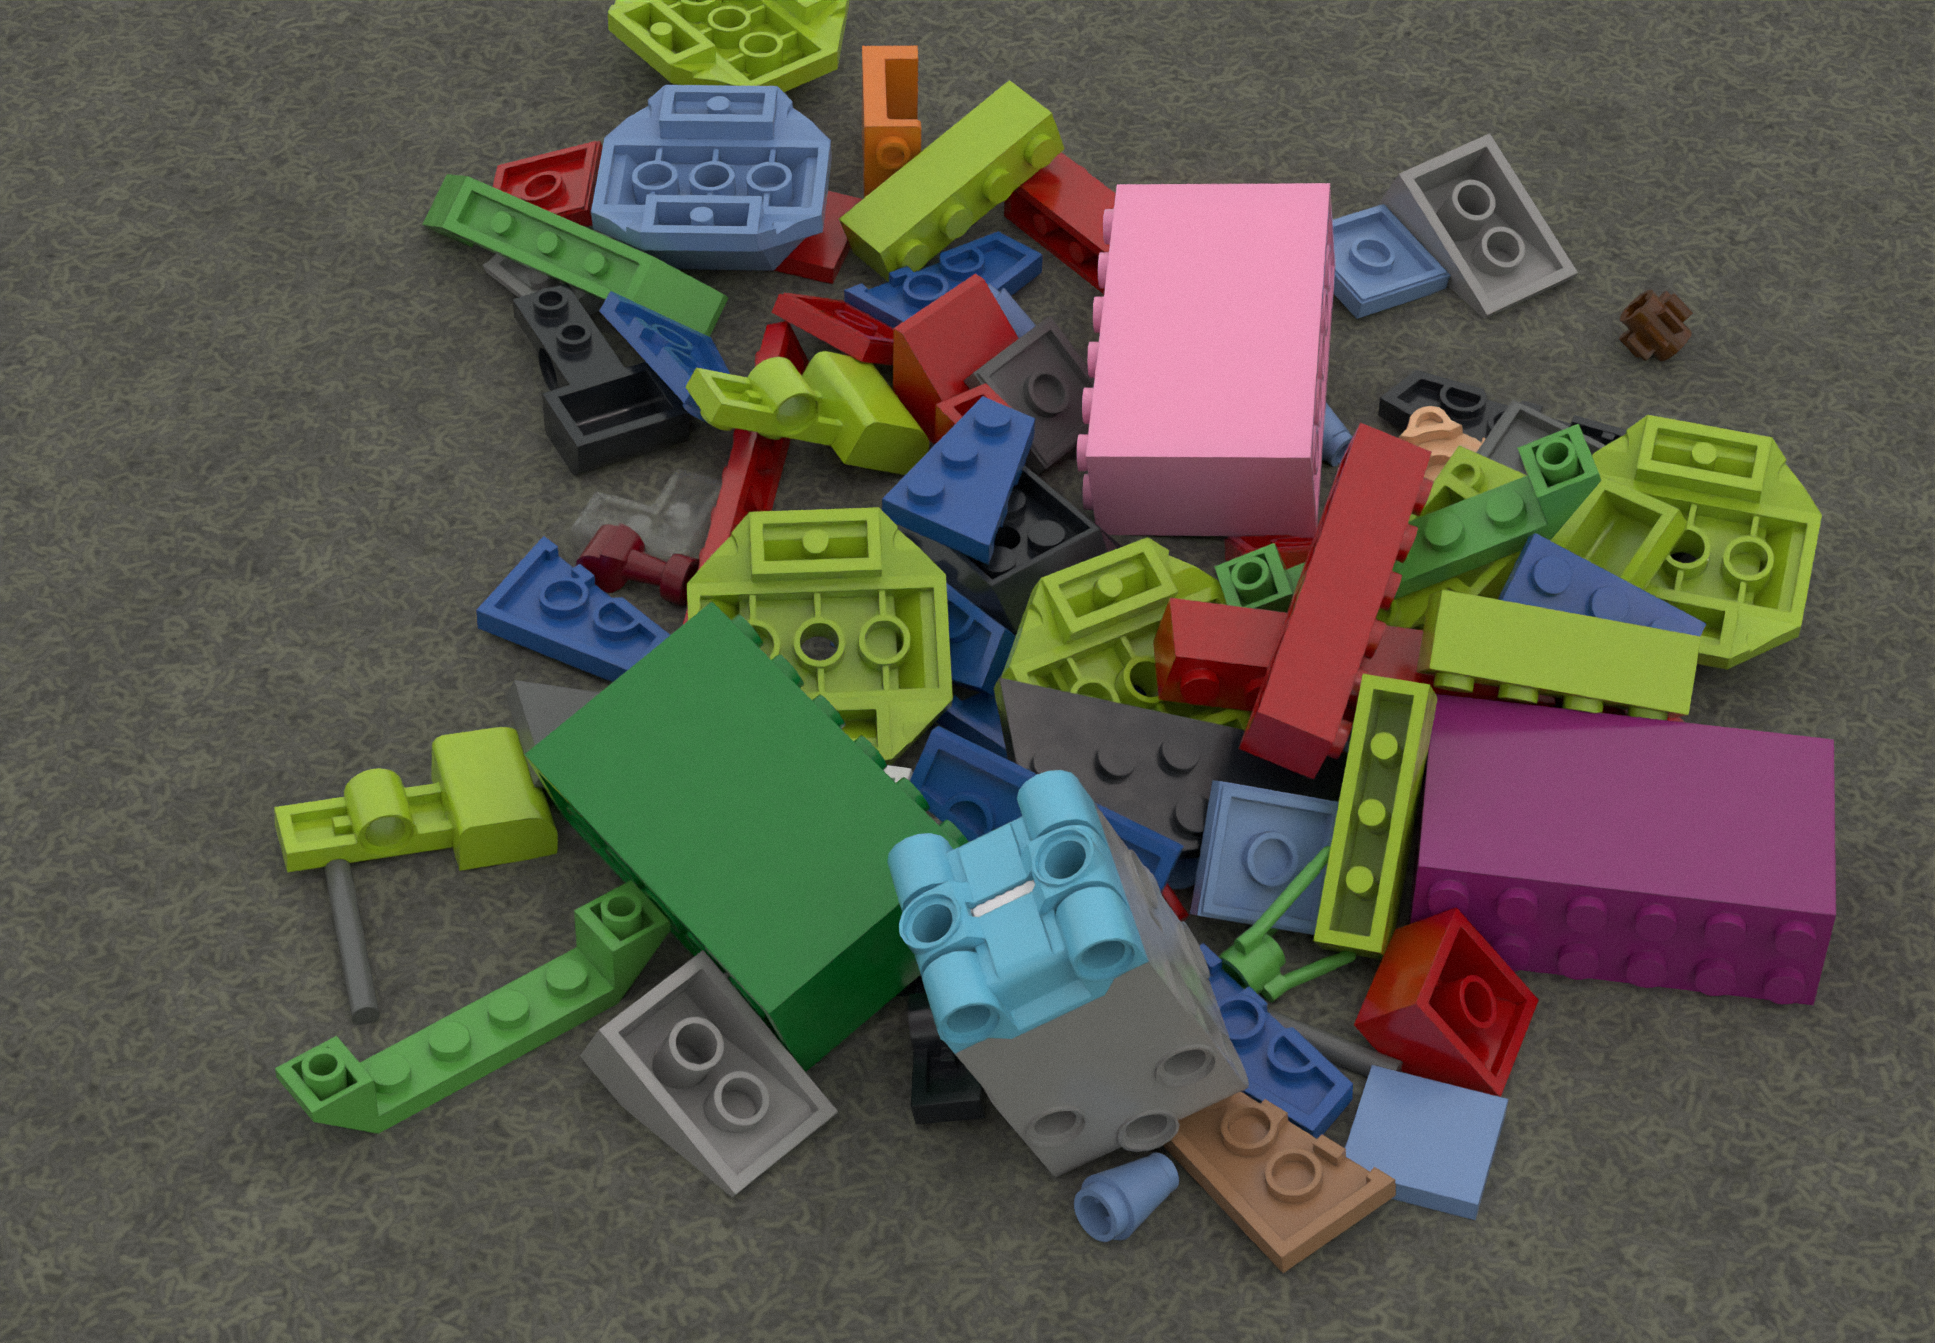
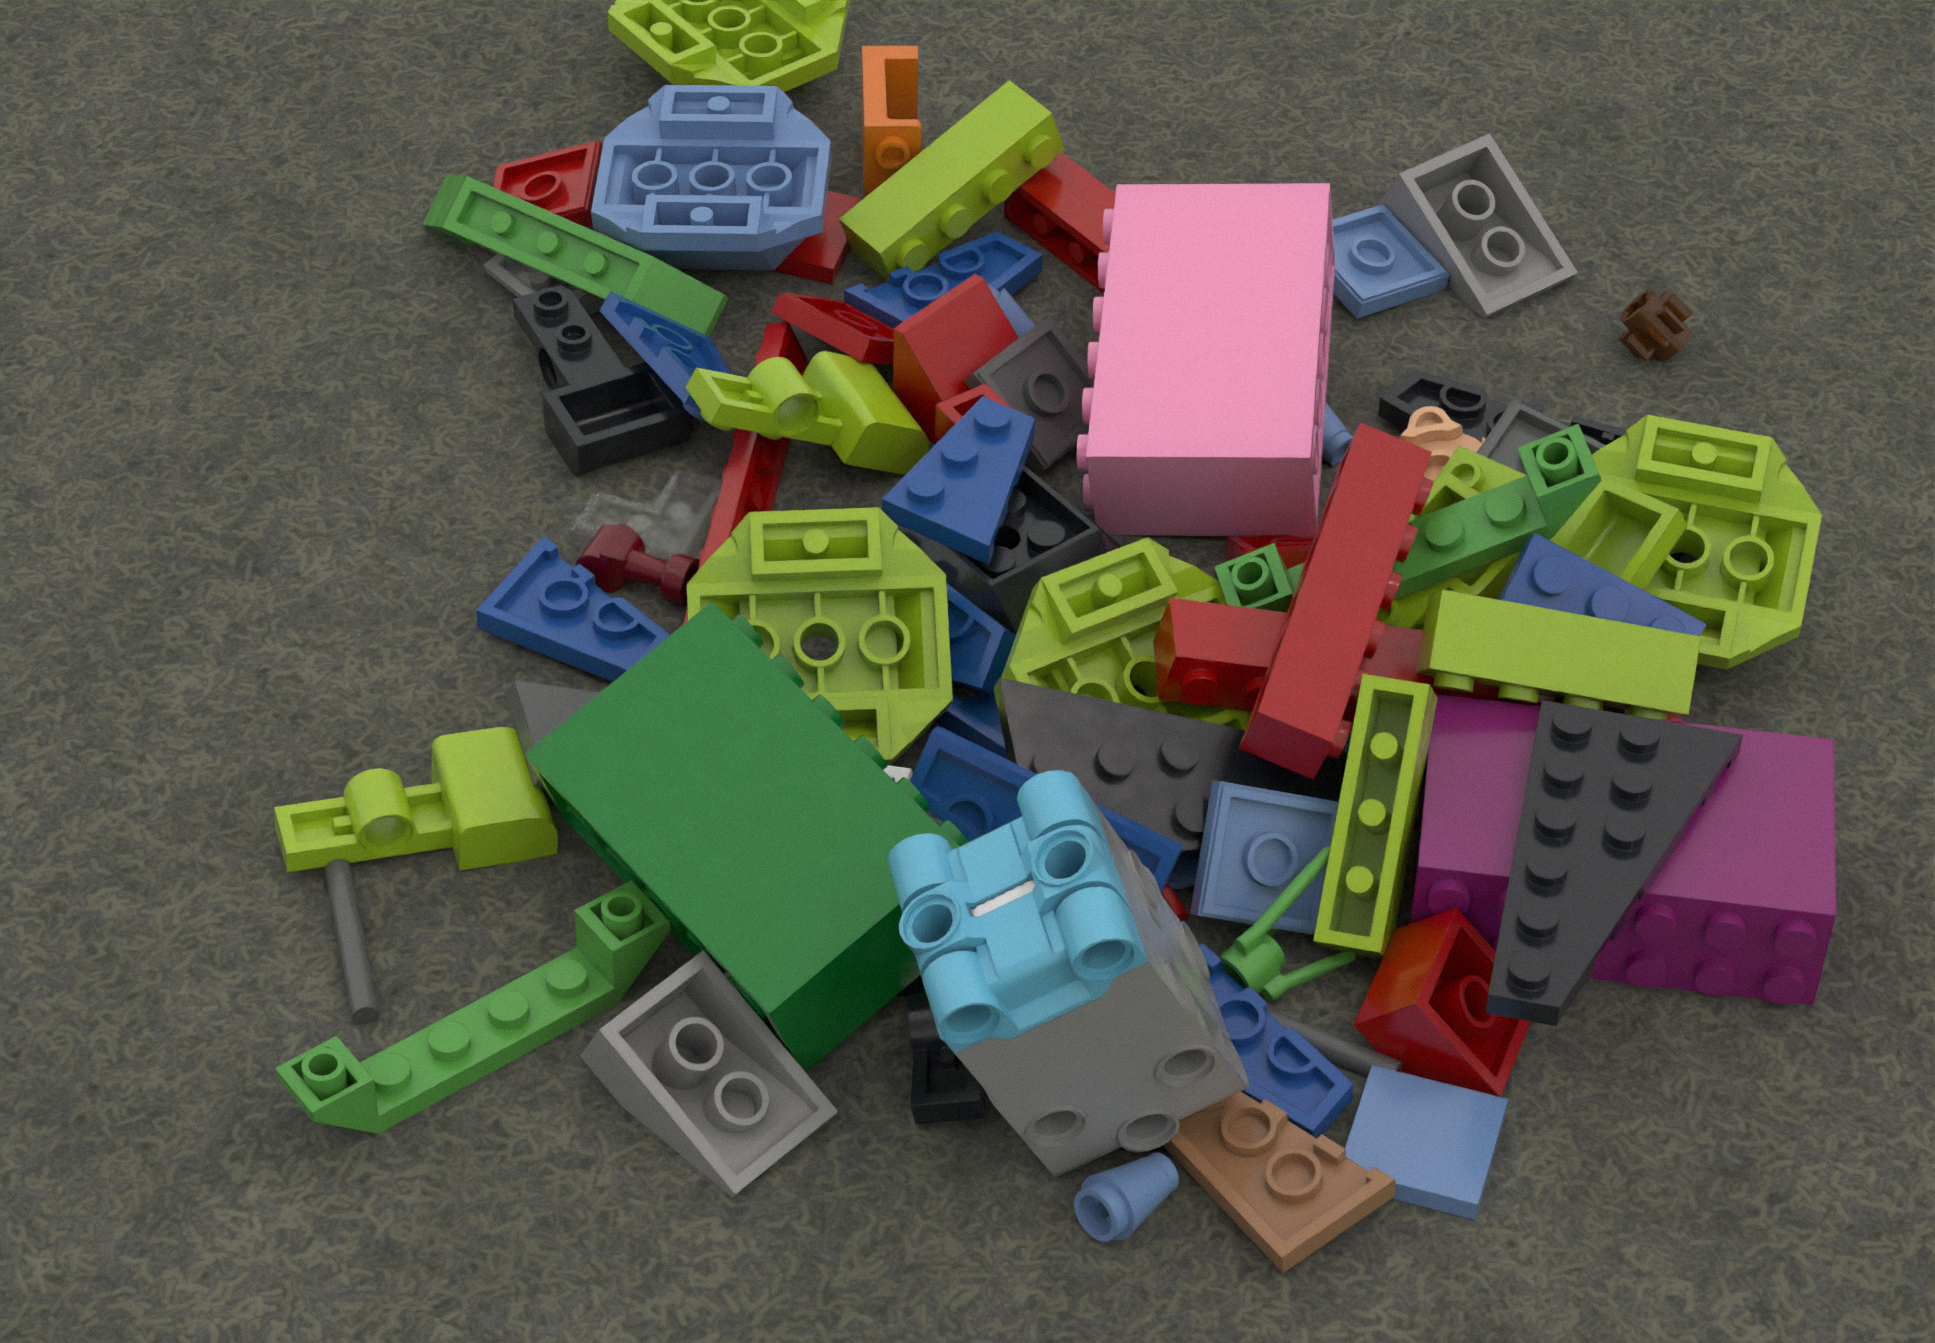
none -> black wing [1485,700,1743,1026]

